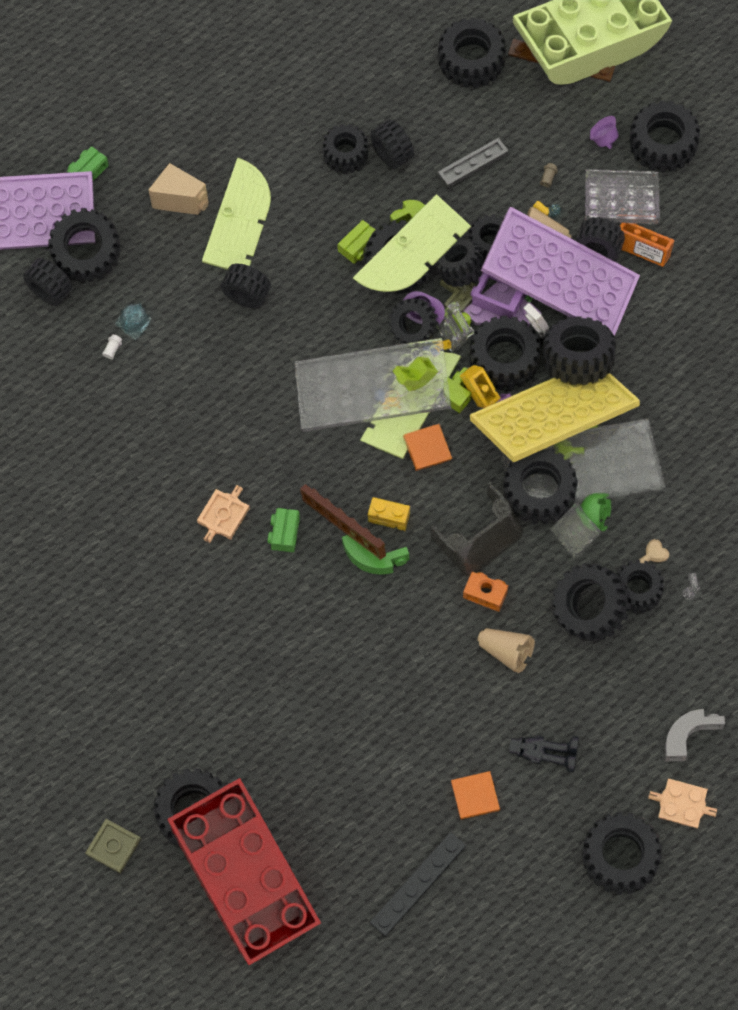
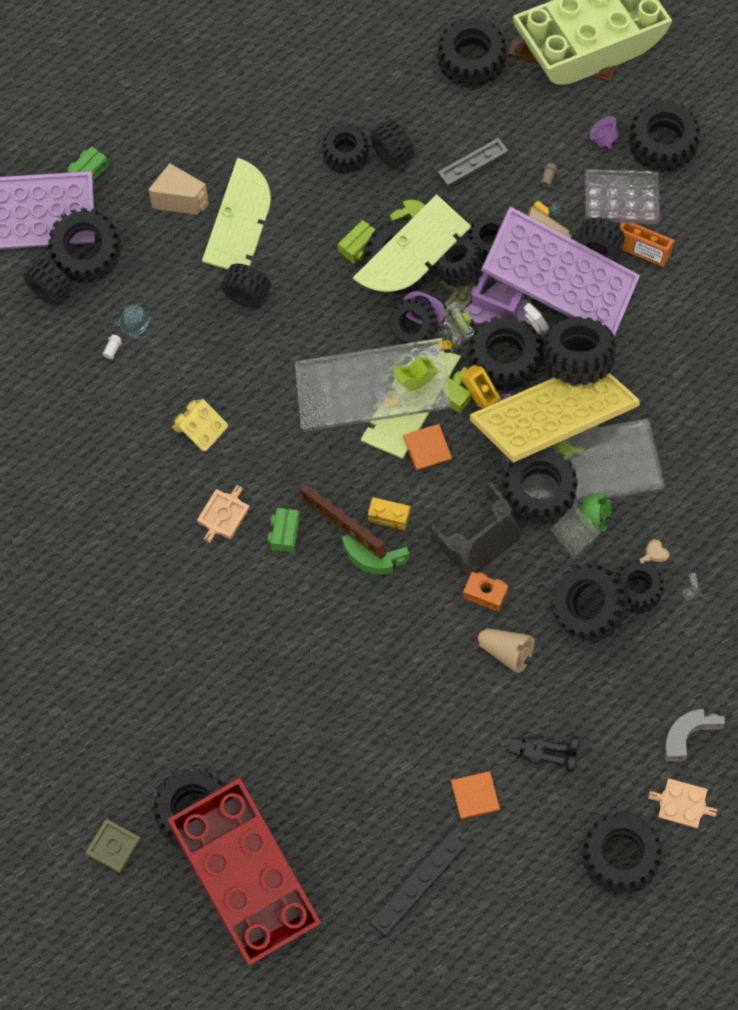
none -> light yellow bracket [172,399,228,451]

